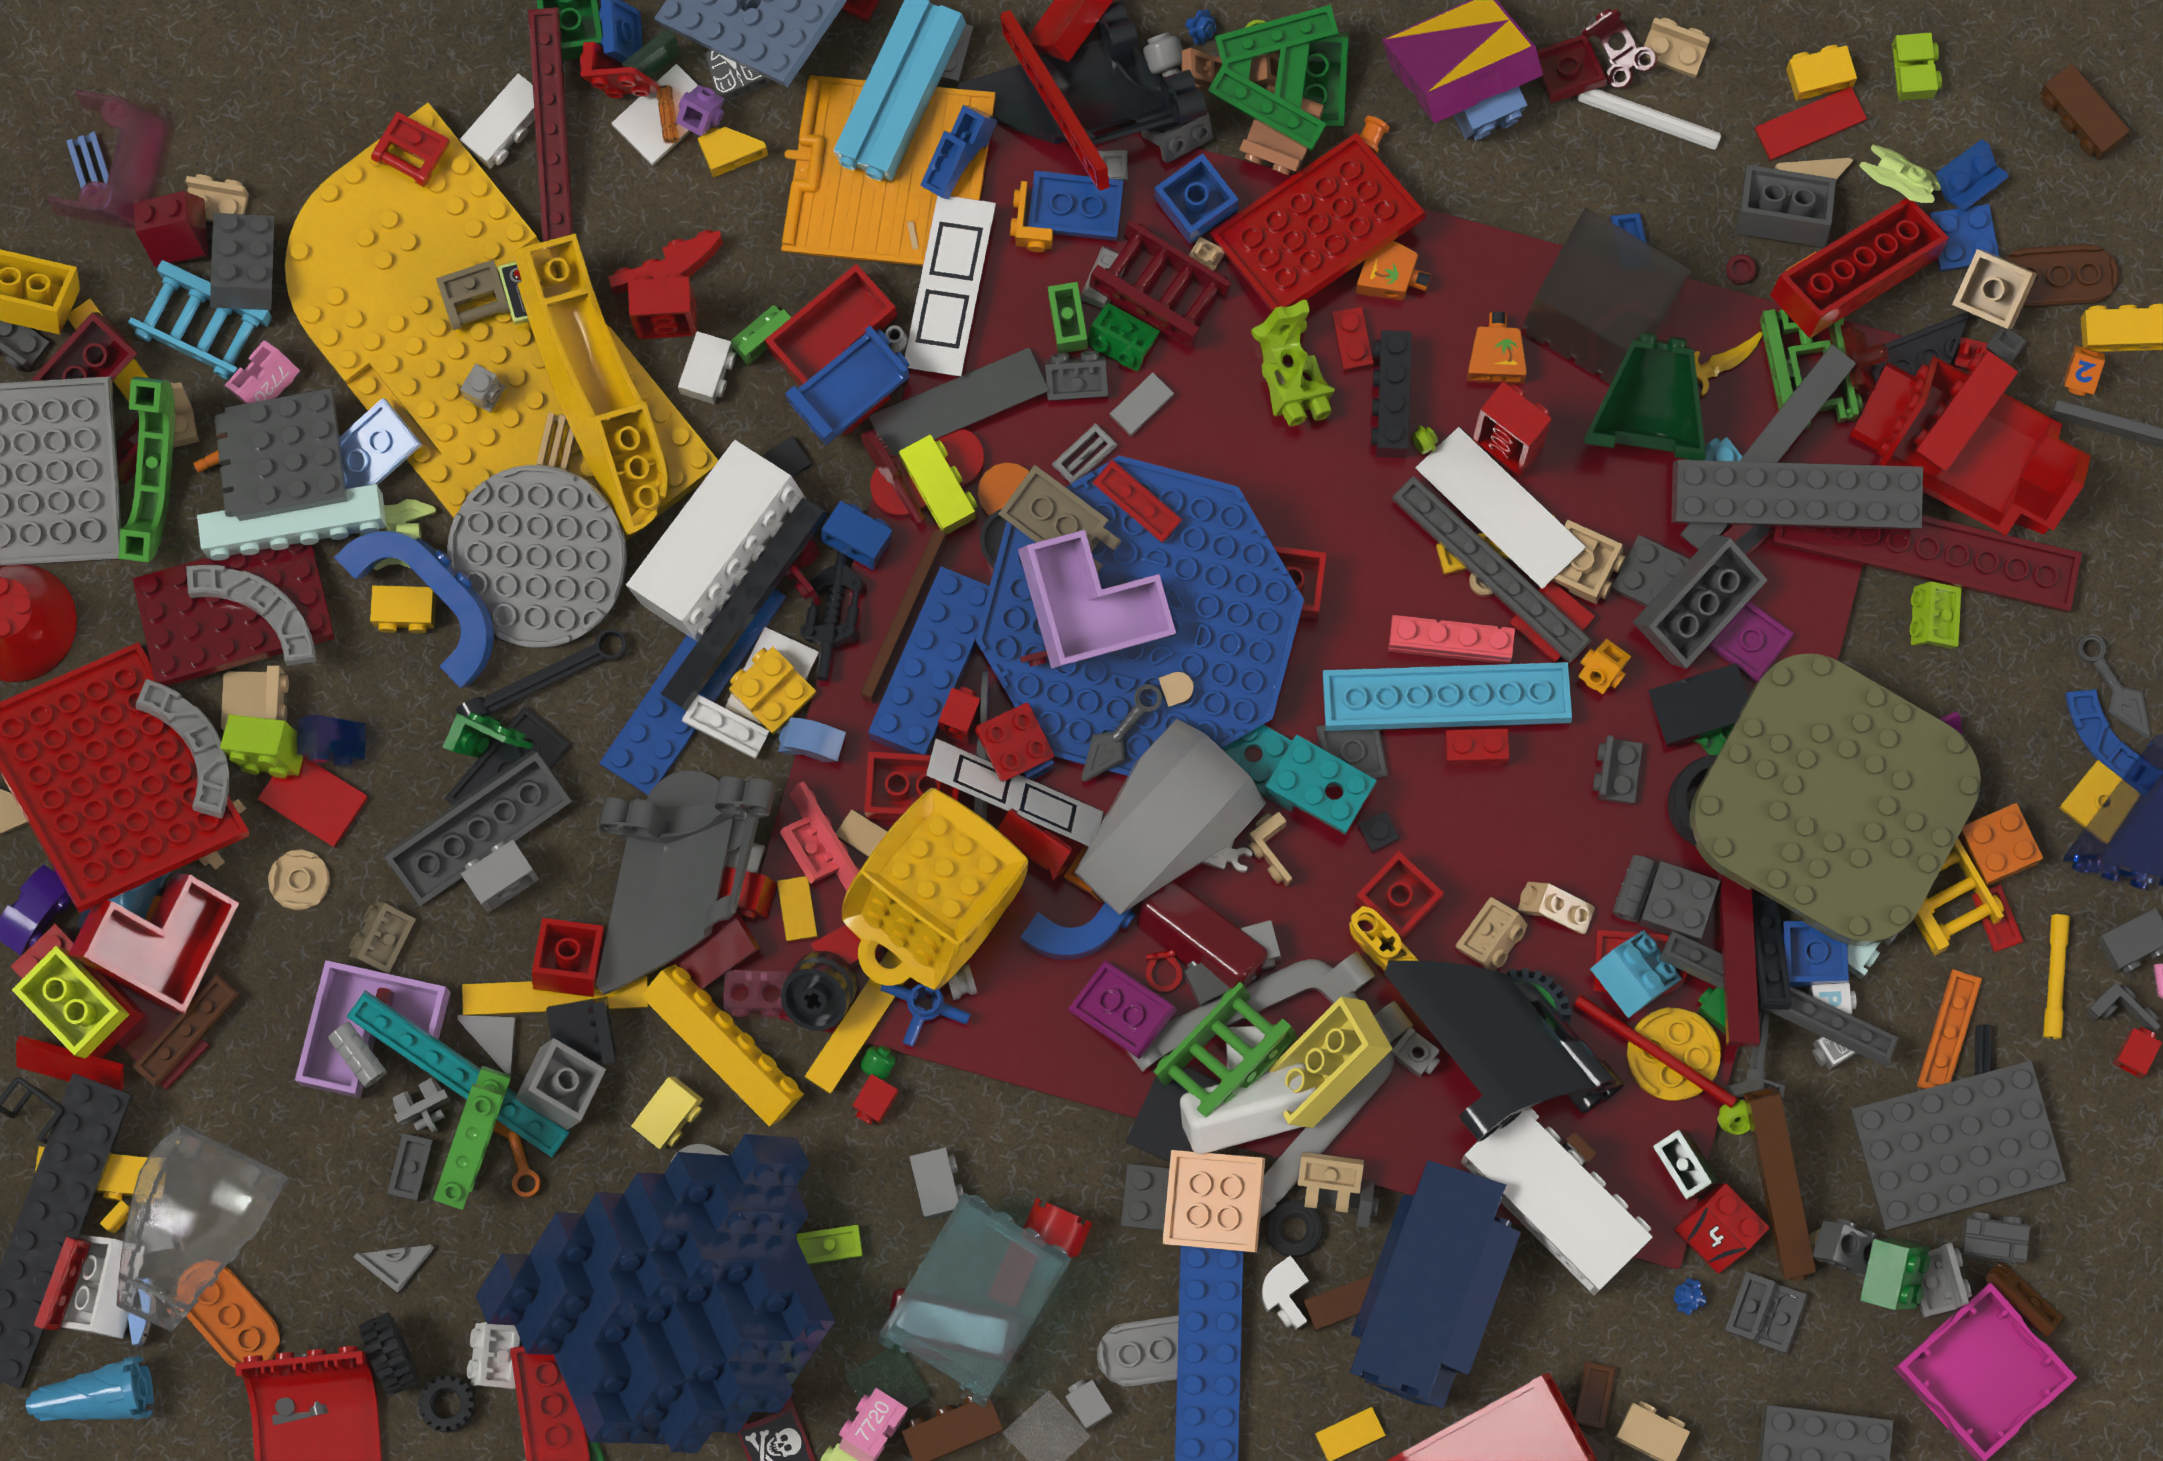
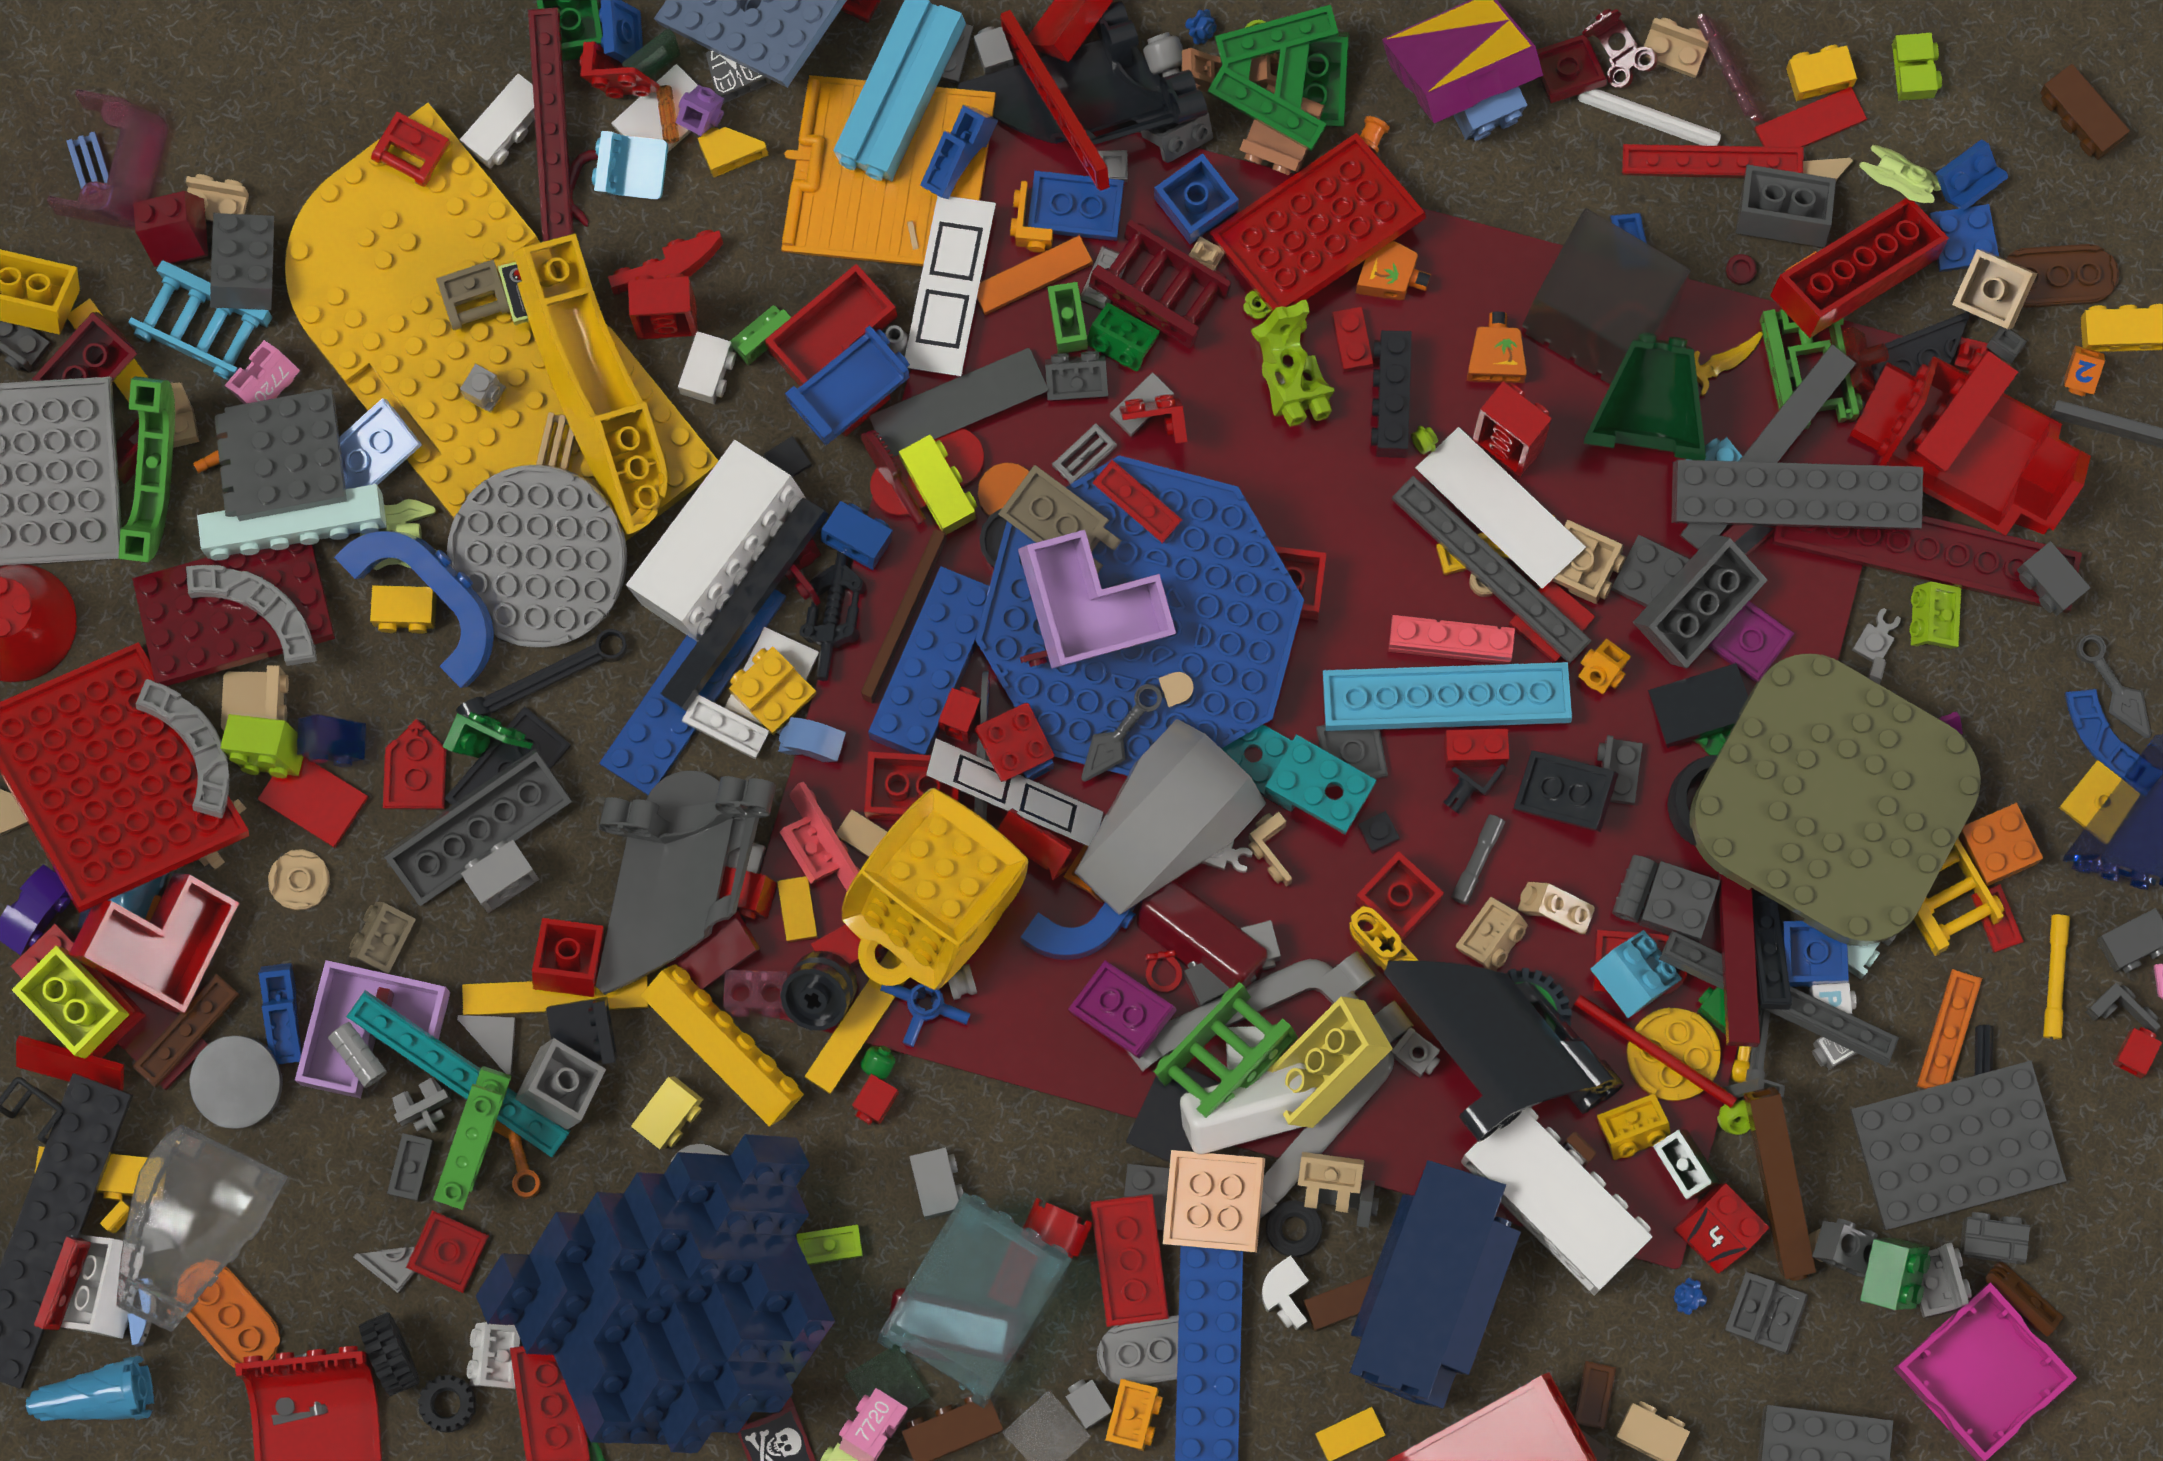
none -> tile [190,1035,283,1129]
none -> blue slope [258,963,302,1064]
none -> red tile [383,719,447,810]
none -> red tile [405,1210,489,1293]
none -> dark red animal [569,150,598,227]
none -> bracket [592,131,668,200]
none -> light grey brick [974,27,1014,75]
none -> orange tile [977,235,1093,315]
none -> red tile [1090,1194,1169,1327]
none -> light orange bracket [1105,1379,1163,1452]
none -> red bracket [1119,394,1188,443]
none -> lime plate [1243,291,1271,319]
none -> black bracket [1443,764,1507,814]
none -> dark grey piece [1451,814,1505,905]
none -> black plate [1514,750,1619,832]
none -> yellow bracket [1597,1093,1671,1160]
none -> red tile [1622,144,1804,178]
none -> clear pink windscreen [1696,14,1765,124]
none -> yellow bar [1730,1046,1752,1083]
none -> light grey plate [1852,608,1901,662]
none -> light grey tile [1867,656,1886,685]
none -> dark grey brick [2017,541,2091,616]

